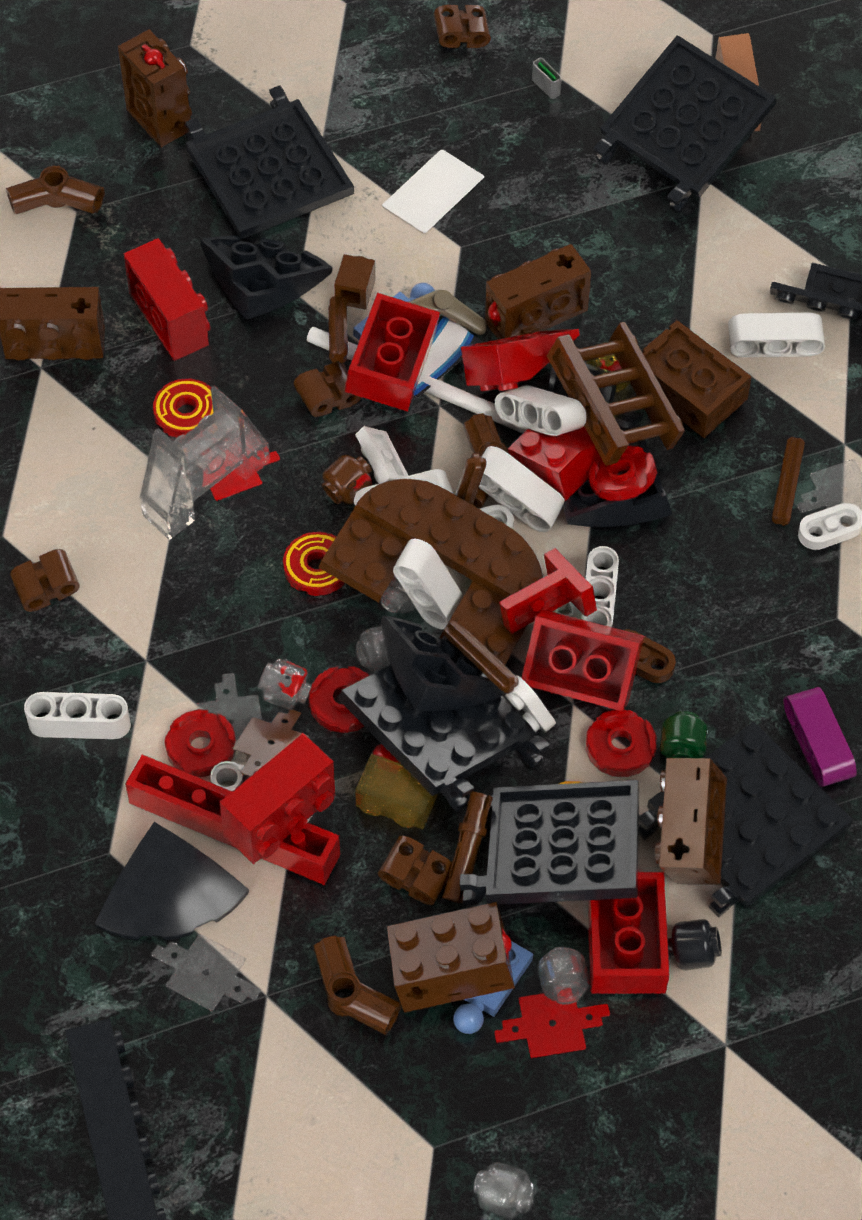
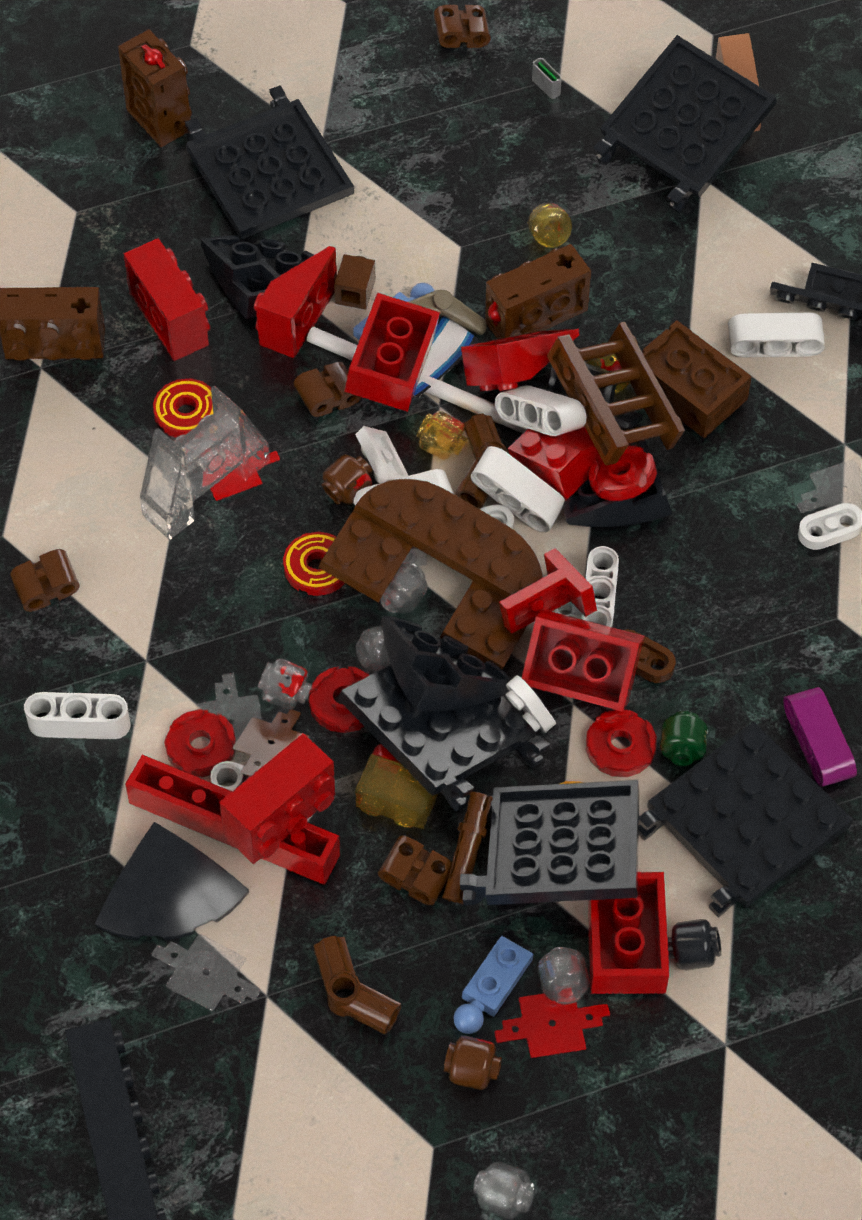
reddish brown piece [6,166,105,214] -> none
reddish brown axle [328,296,348,364] -> none
white sticker [382,150,484,233] -> none
reddish brown piece [387,902,515,1013] -> none
white beam [393,539,464,629] -> none
reddish brown axle [443,621,519,694] -> none
reddish brown axle [455,453,487,505] -> none
reddish brown piece [655,758,727,885] -> none
reddish brown axle [772,437,805,526] -> none
none -> red slope [254,246,337,358]
none -> clear yellow head [416,411,468,460]
none -> reddish brown head [444,1036,502,1090]
none -> clear yellow head [528,203,572,248]

